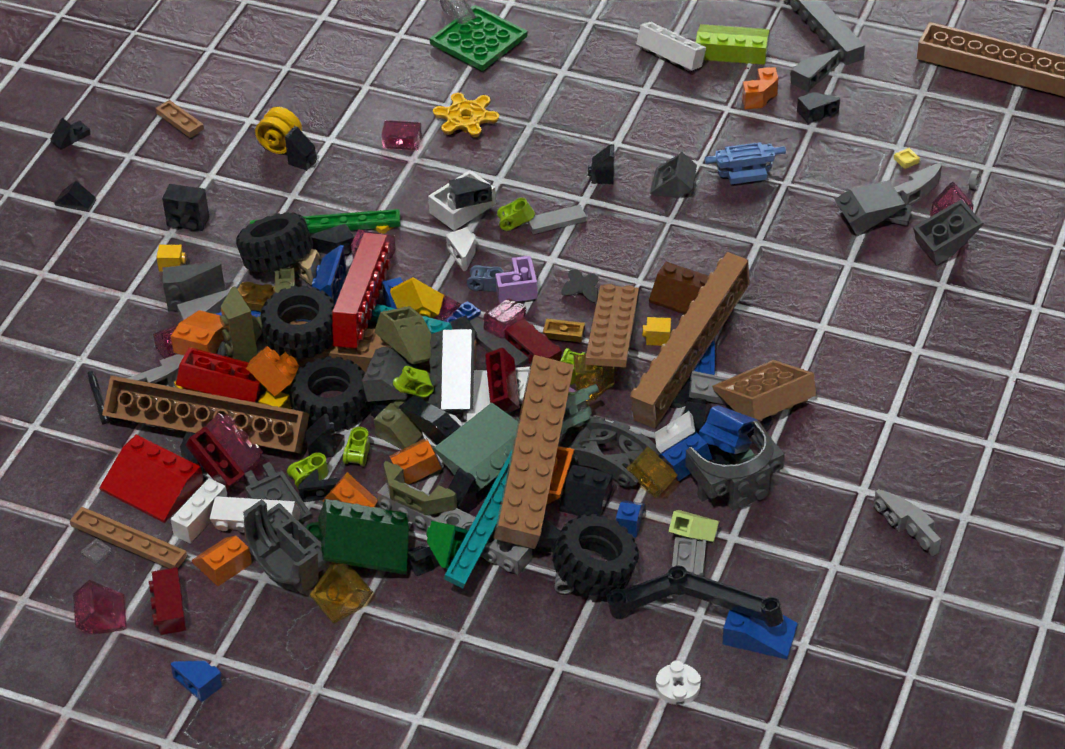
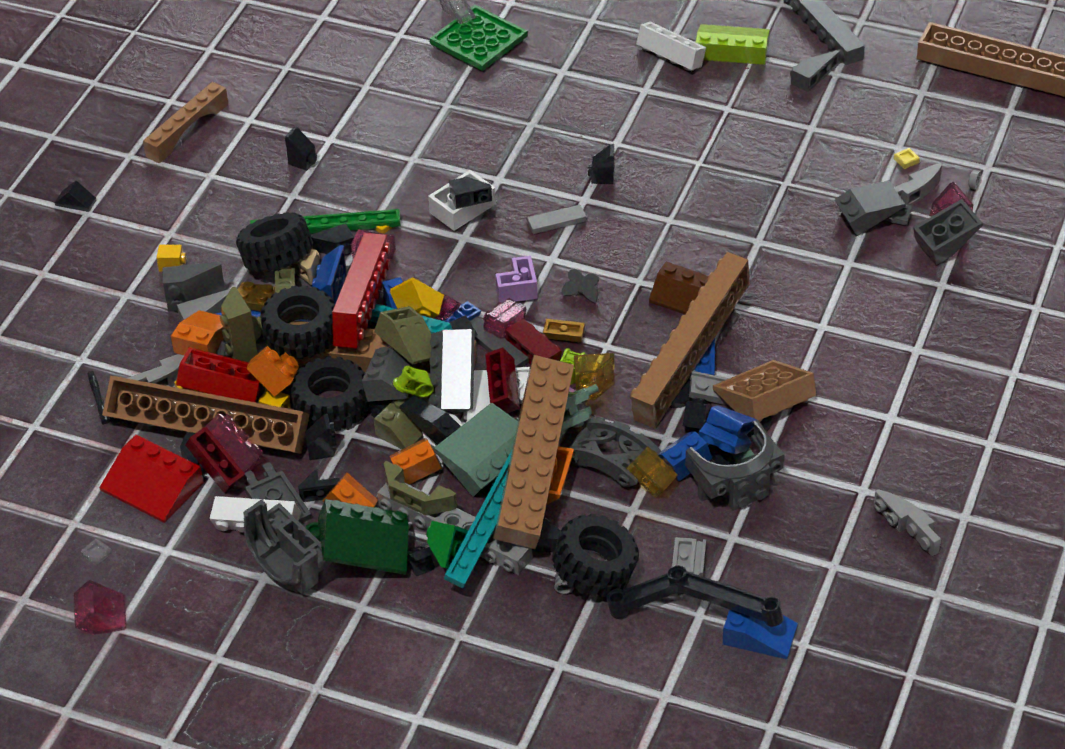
black slope [50,118,91,150] -> none
medium nougat plate [70,507,188,568] -> none
dark red brick [149,567,186,635] -> none
clear pink slope [153,324,178,359] -> none
medium nougat plate [155,100,204,138] -> none
black brick [162,184,209,231] -> none
white brick [170,478,228,544] -> none
blue slope [170,661,222,702] -> none
orange slope [192,536,252,587] -> none
yellow wheel [255,107,302,154] -> none
lime piece [287,453,329,488] -> none
clear yellow slope [310,562,373,623] -> none
lime piece [343,427,370,466] -> none
clear pink brick [381,120,422,150] -> none
yellow plate [433,93,499,138] -> none
white slope [446,227,477,271] -> none
black slope [448,468,477,514] -> none
sand blue piece [467,265,504,292] -> none
lime piece [497,198,535,231] -> none
black slope [559,465,613,517] -> none
medium nougat plate [585,284,639,367] -> none
blue slope [616,500,645,538] -> none
yellow brick [642,317,671,346] -> none
dark grey slope [650,152,697,198] -> none
white plate [655,411,695,453] -> none
white plate [656,661,701,704] -> none
yellowish green slope [669,510,719,542] -> none
medium blue piece [704,142,786,184] -> none
orange brick [742,67,778,109] -> none
black slope [797,92,840,124] -> none
none -> medium nougat arch [143,82,228,164]

